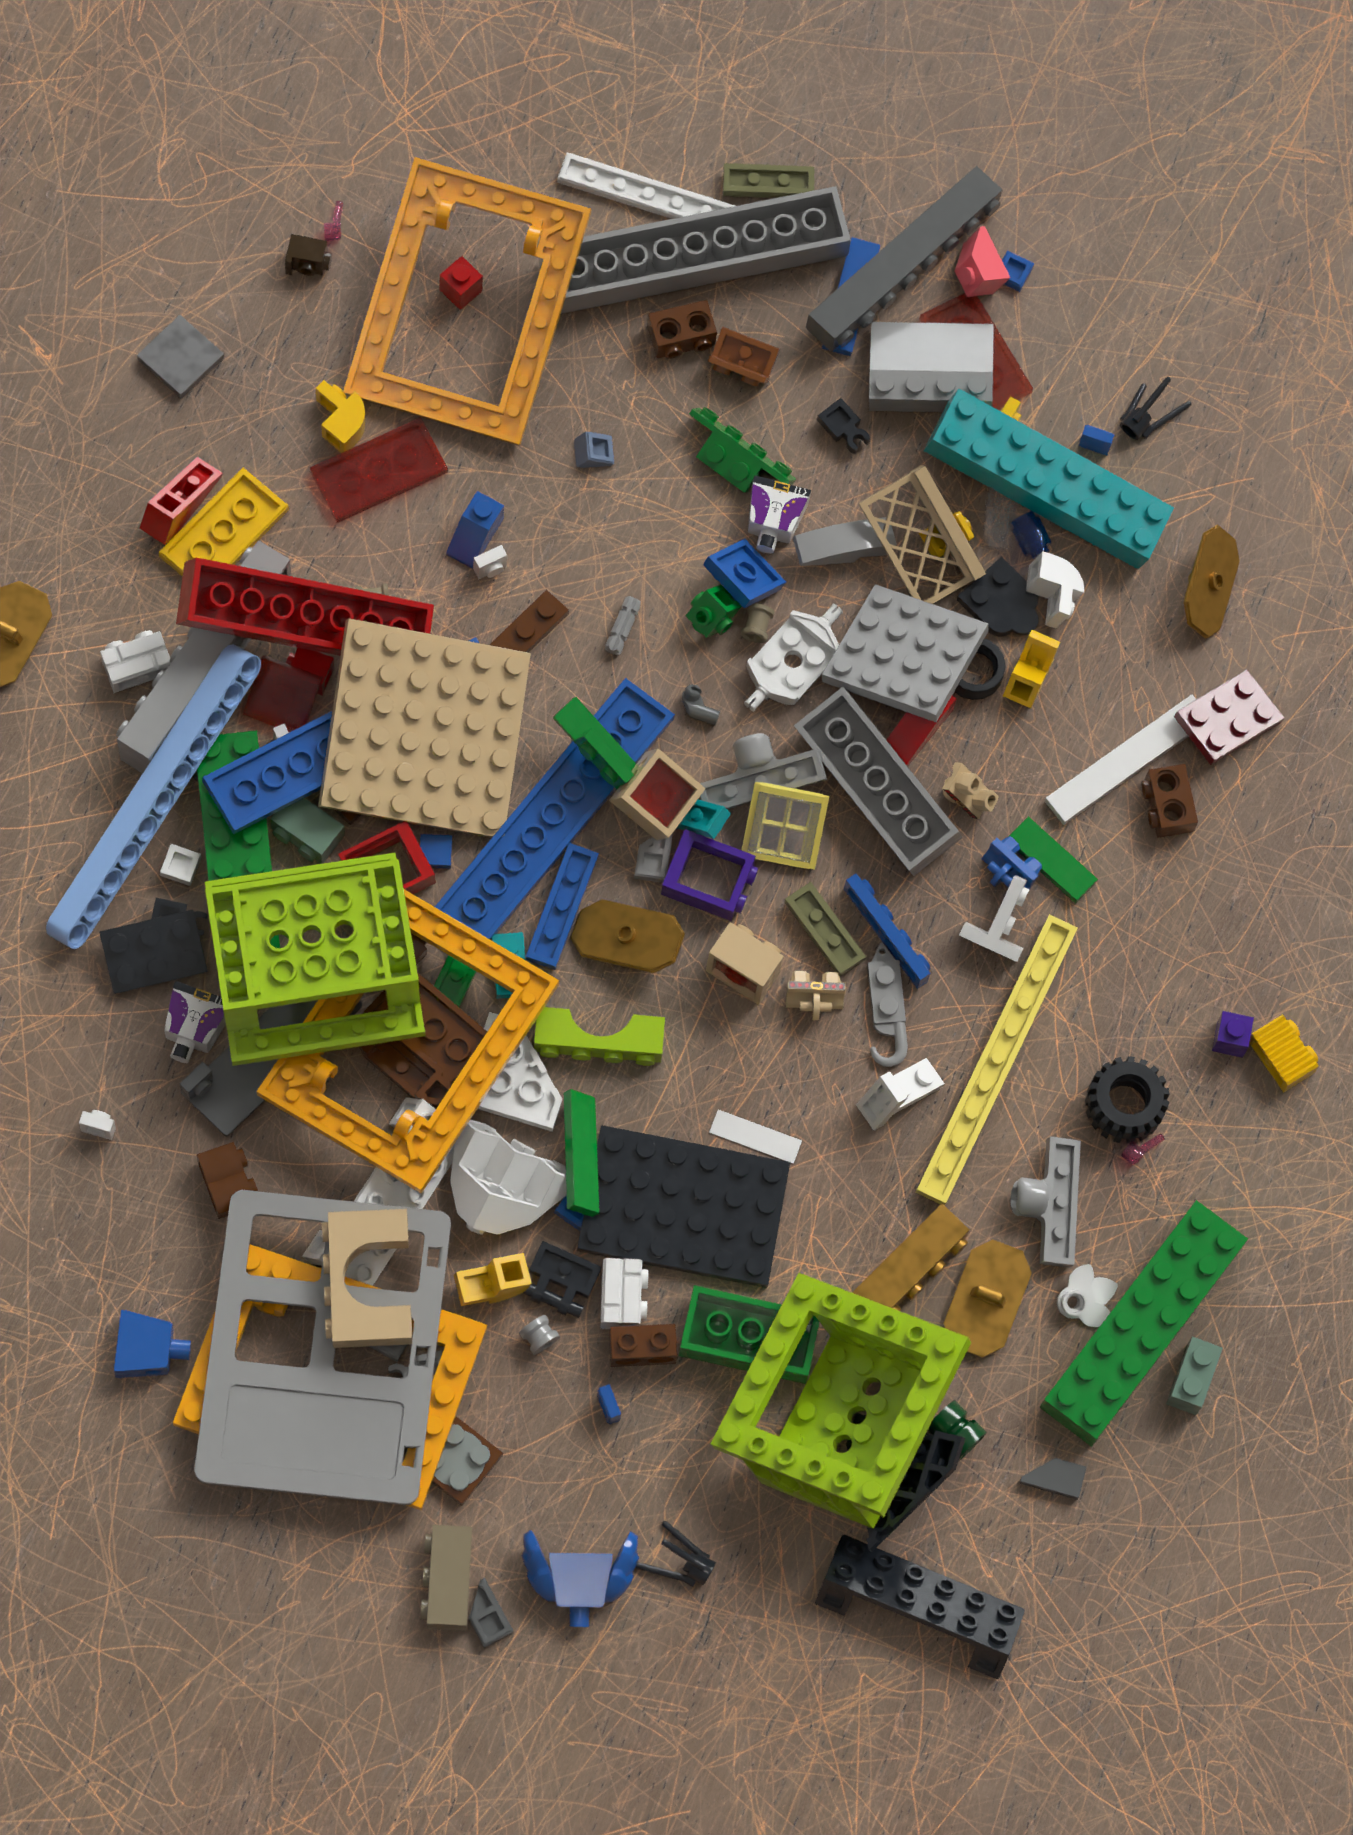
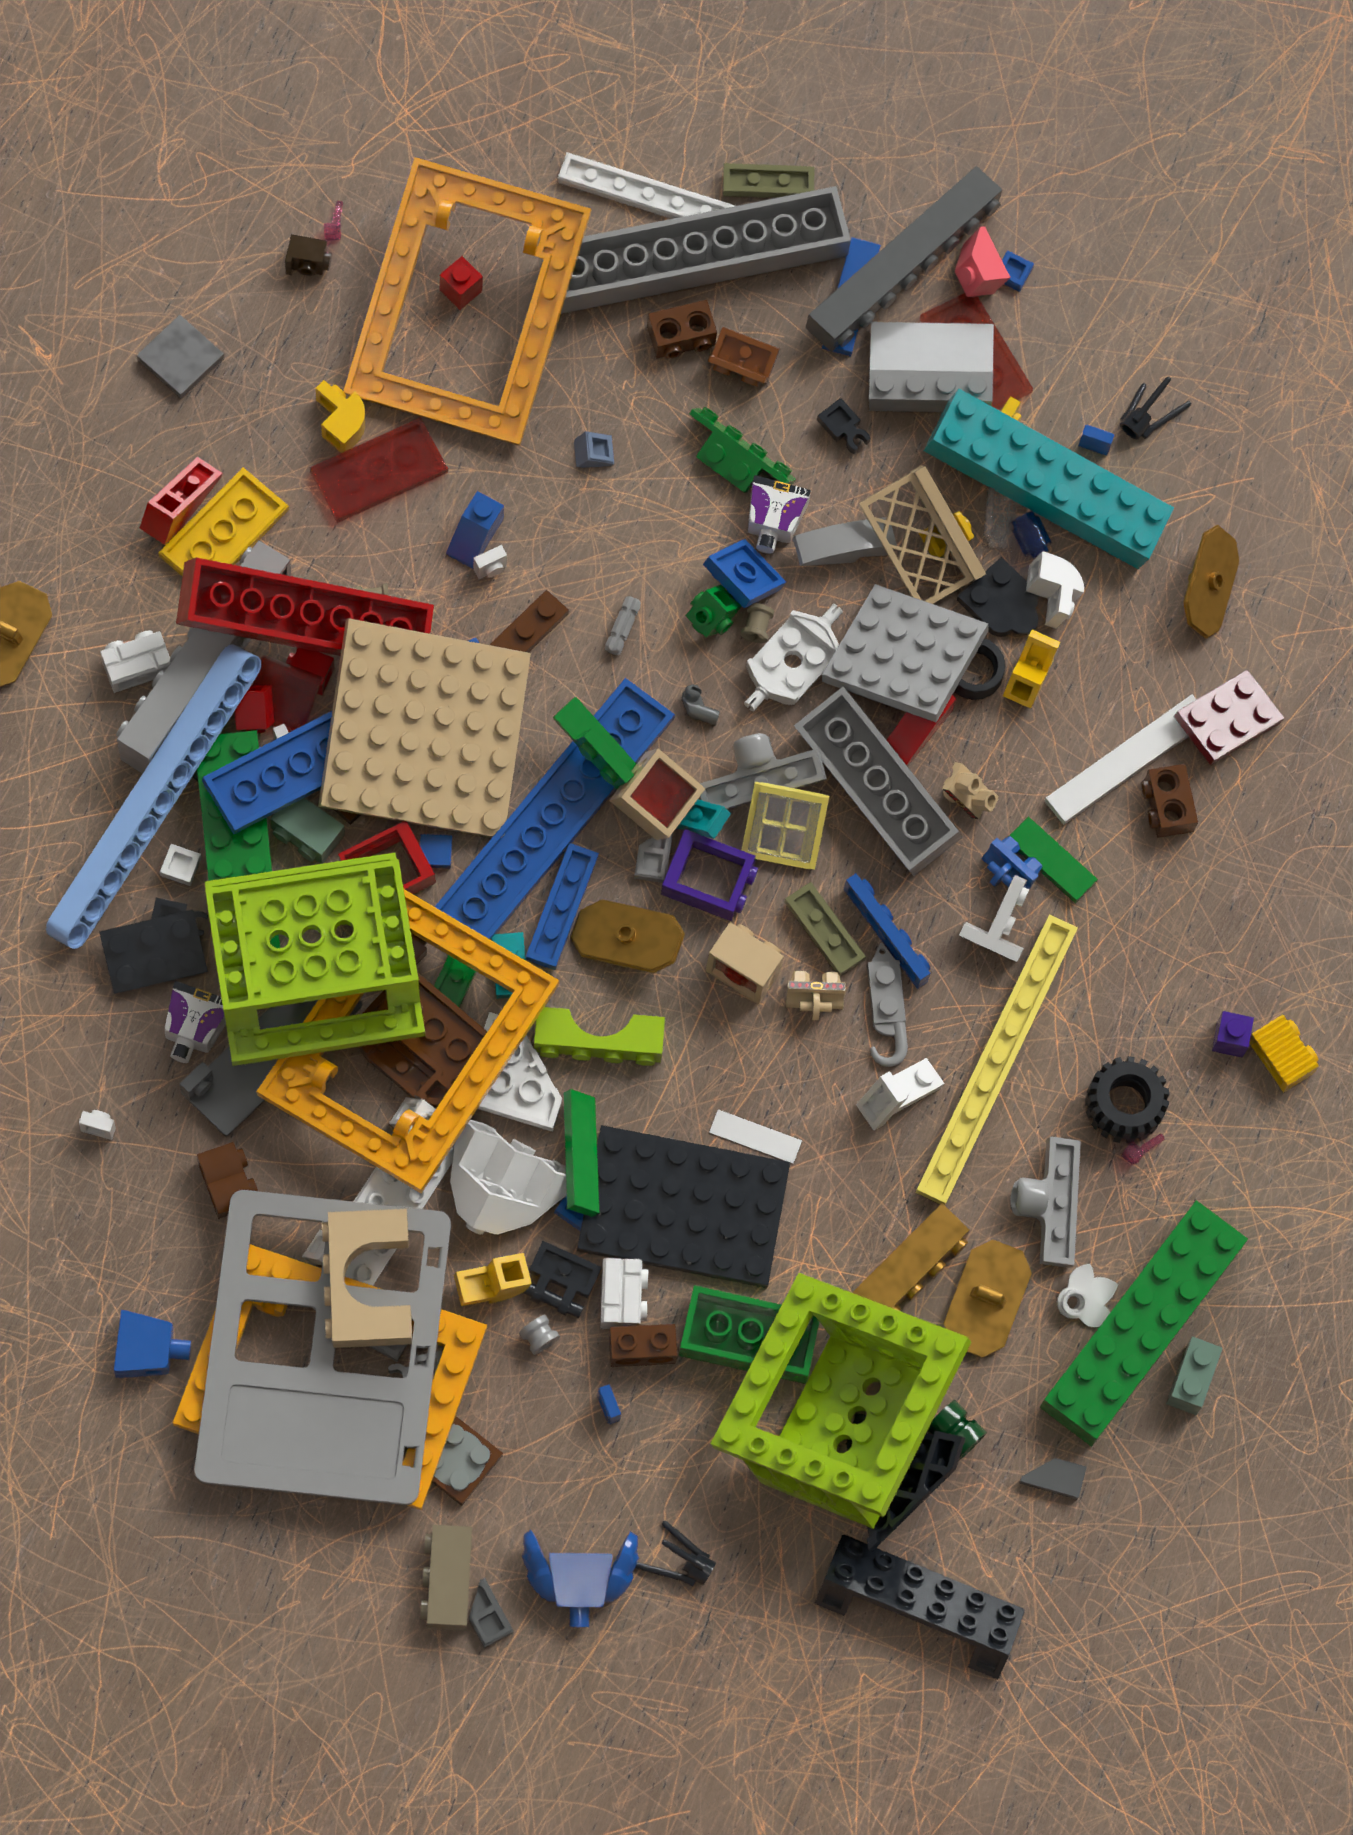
none -> red brick [235,685,275,734]

